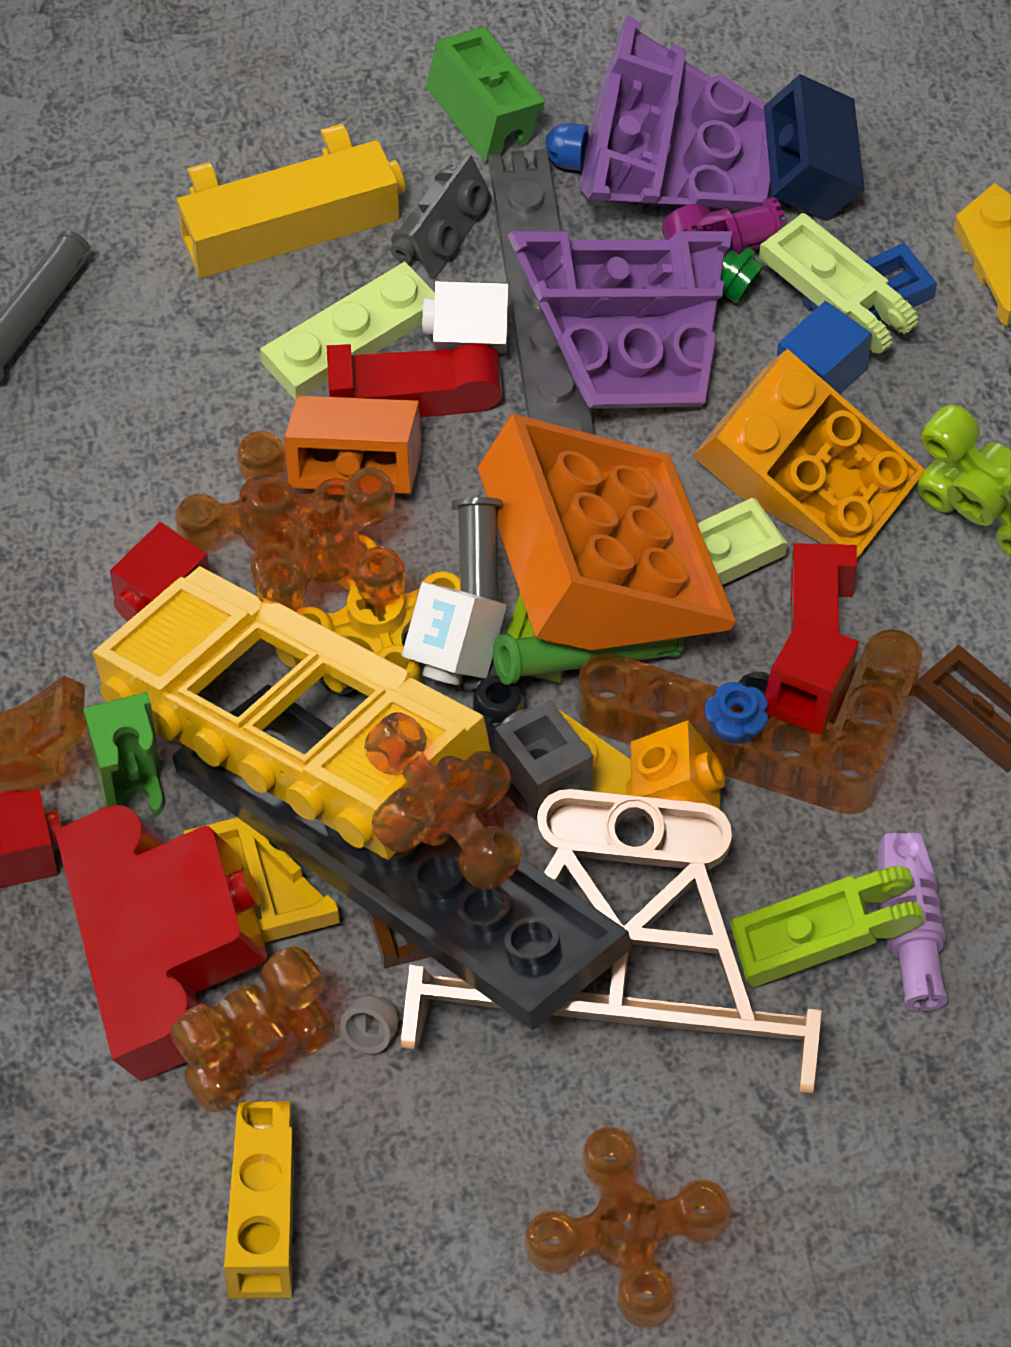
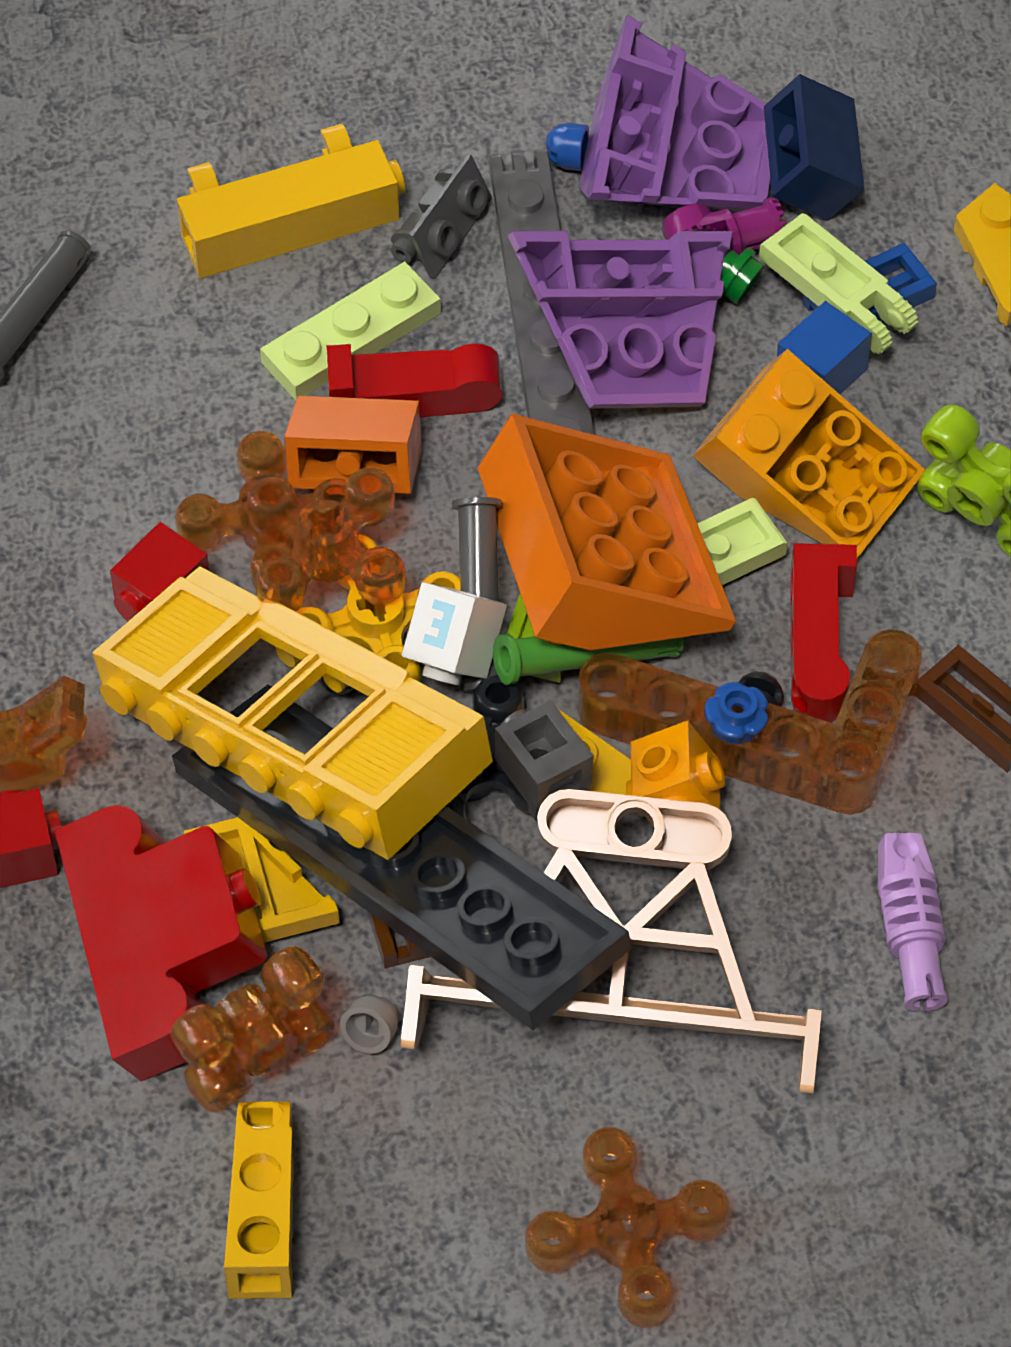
bright green hinge [83,692,163,816] -> none
clear orange gear [364,712,522,890] -> none
white brick [422,281,509,354] -> none
bright green hinge [426,26,546,162] -> none
lime hinge [730,865,925,988] -> none
red brick [764,618,860,735] -> none

